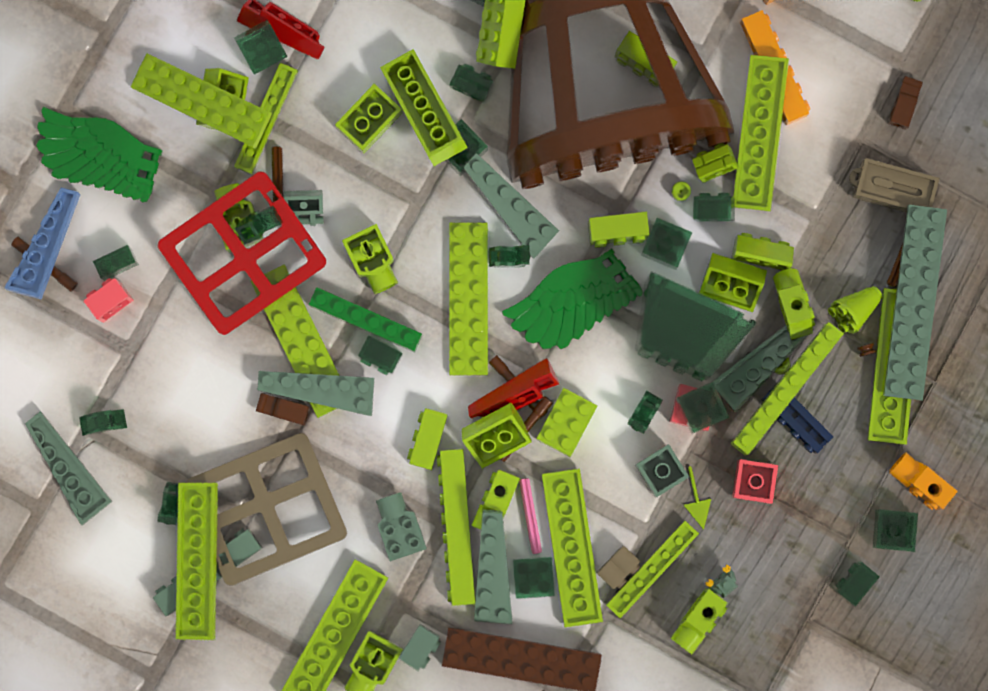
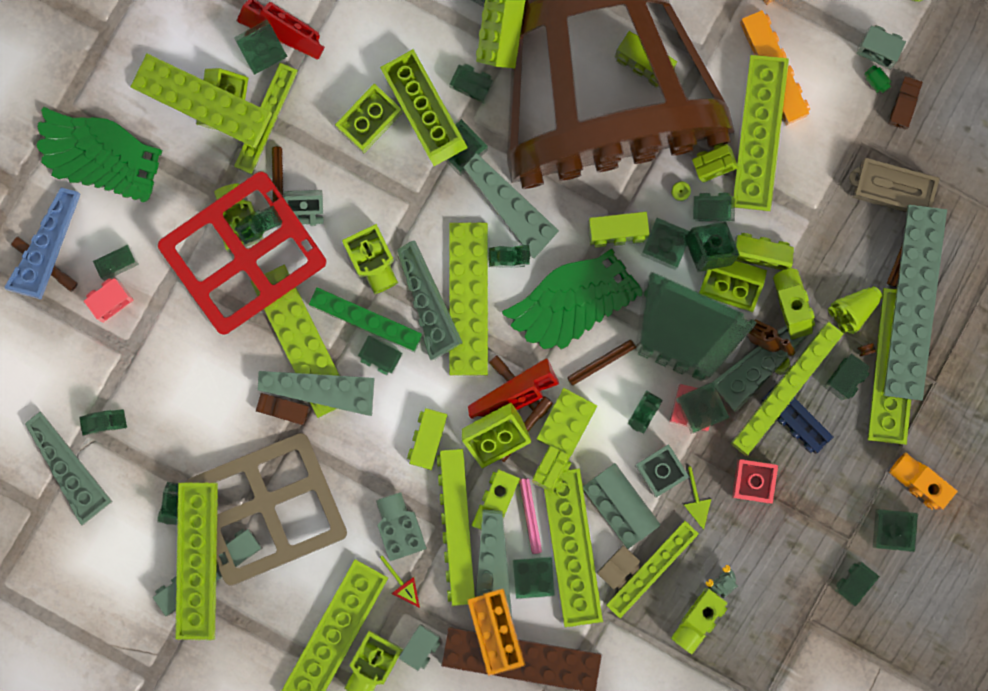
none -> piece [380,555,420,608]
none -> sand green wing [397,241,463,360]
none -> light orange brick [468,589,525,676]
none -> lime brick [532,446,572,493]
none -> reddish brown axle [567,340,636,386]
none -> sand green brick [583,463,661,549]
none -> clear green brick [684,221,740,272]
none -> reddish brown piece [745,319,796,356]
none -> clear green brick [824,353,870,400]
none -> sand green brick [856,25,906,69]
none -> green brick [864,65,892,94]

